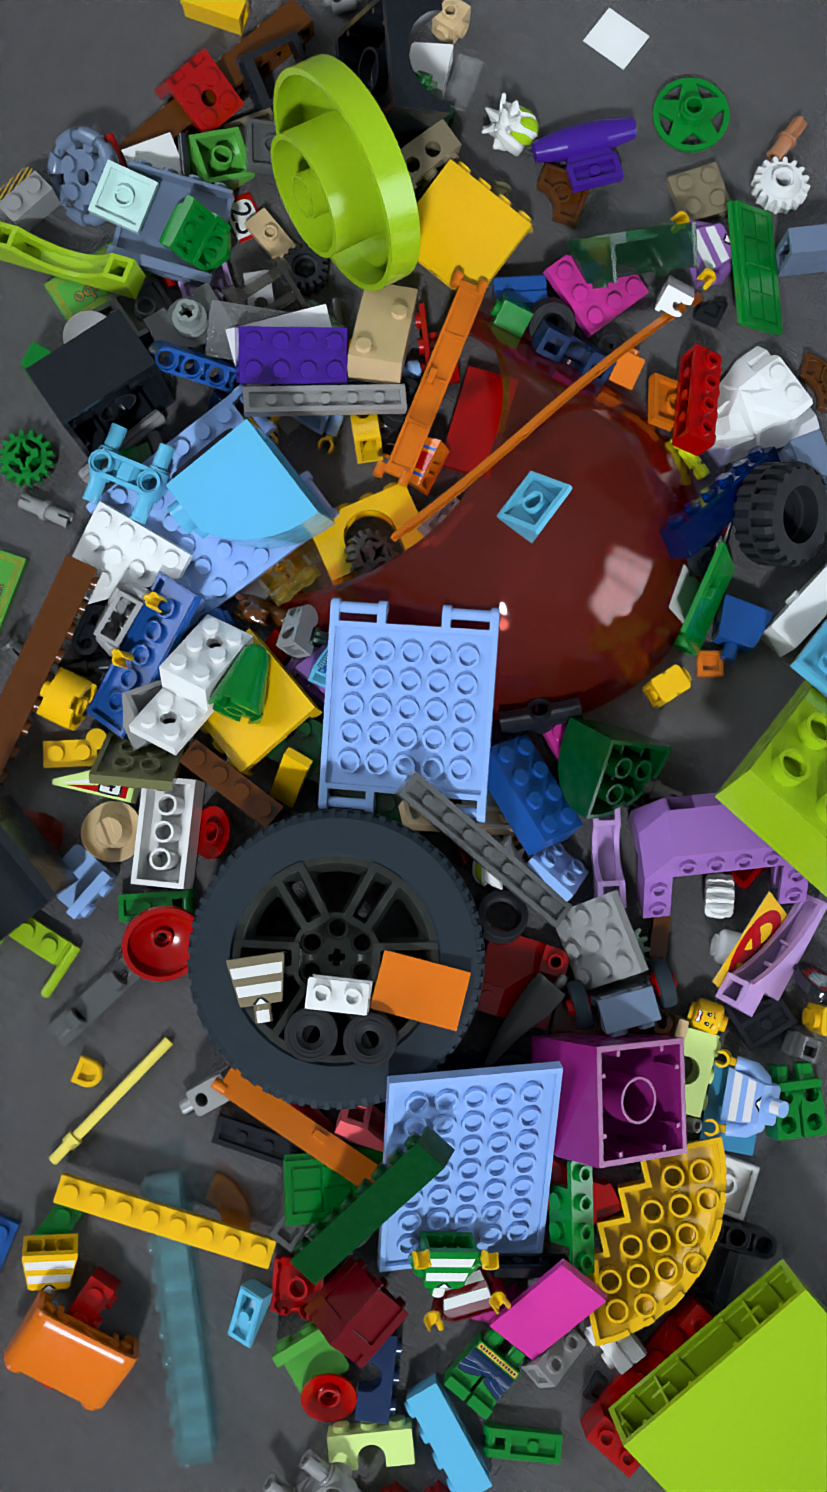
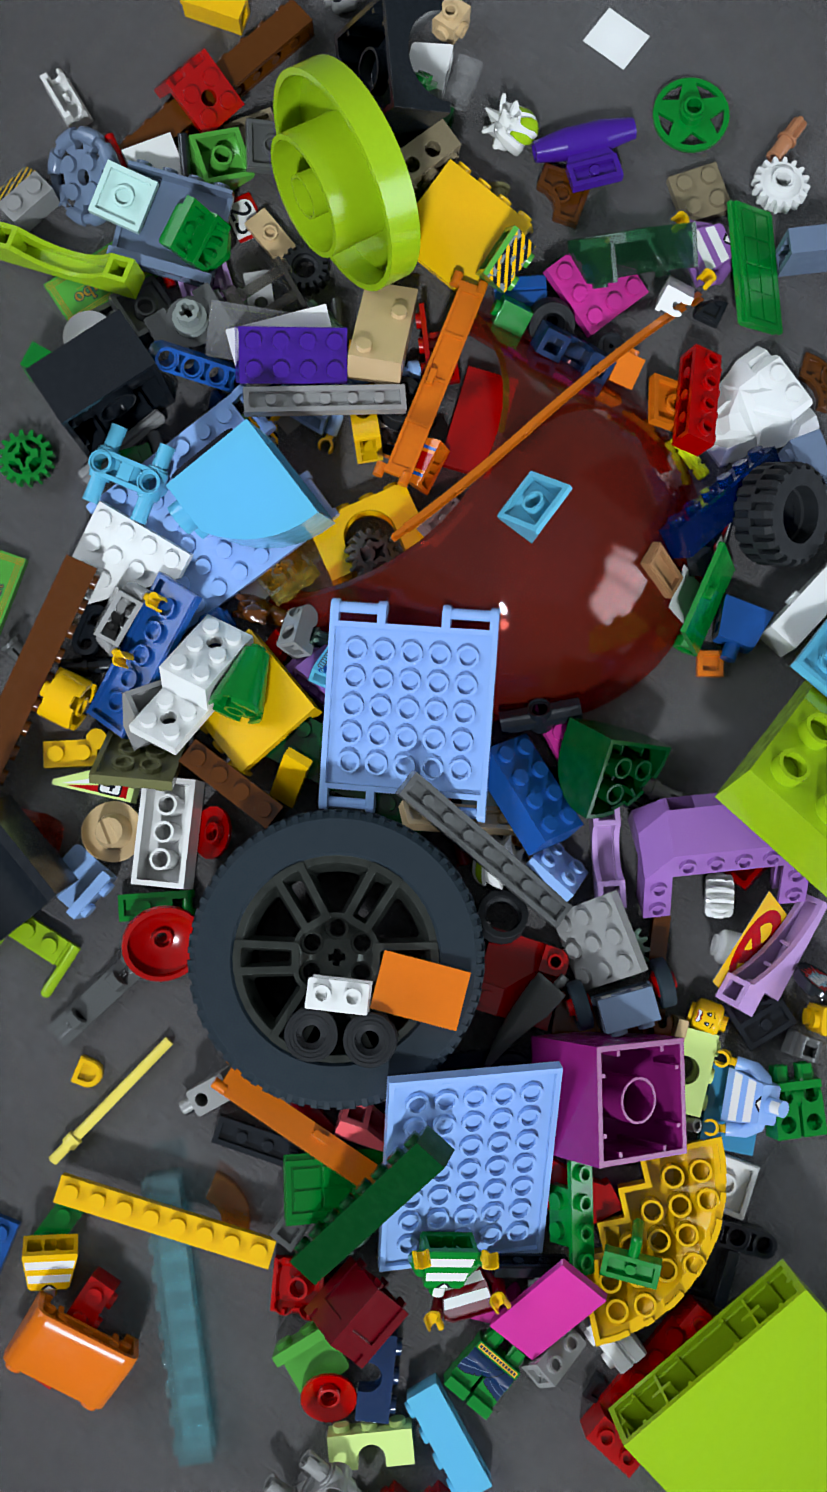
light grey pin [18,492,74,529] -> none
torso [226,951,285,1023] -> none
medium azure slope [228,1278,273,1348] -> none
black window [234,31,307,112] -> none
green plate [481,1421,563,1464] -> none
yellow brick [642,664,692,709] -> none
none -> white hinge [40,68,94,129]
none -> slope [476,225,536,293]
none -> green plate [599,1218,662,1290]
none -> medium nougat tile [640,542,683,599]

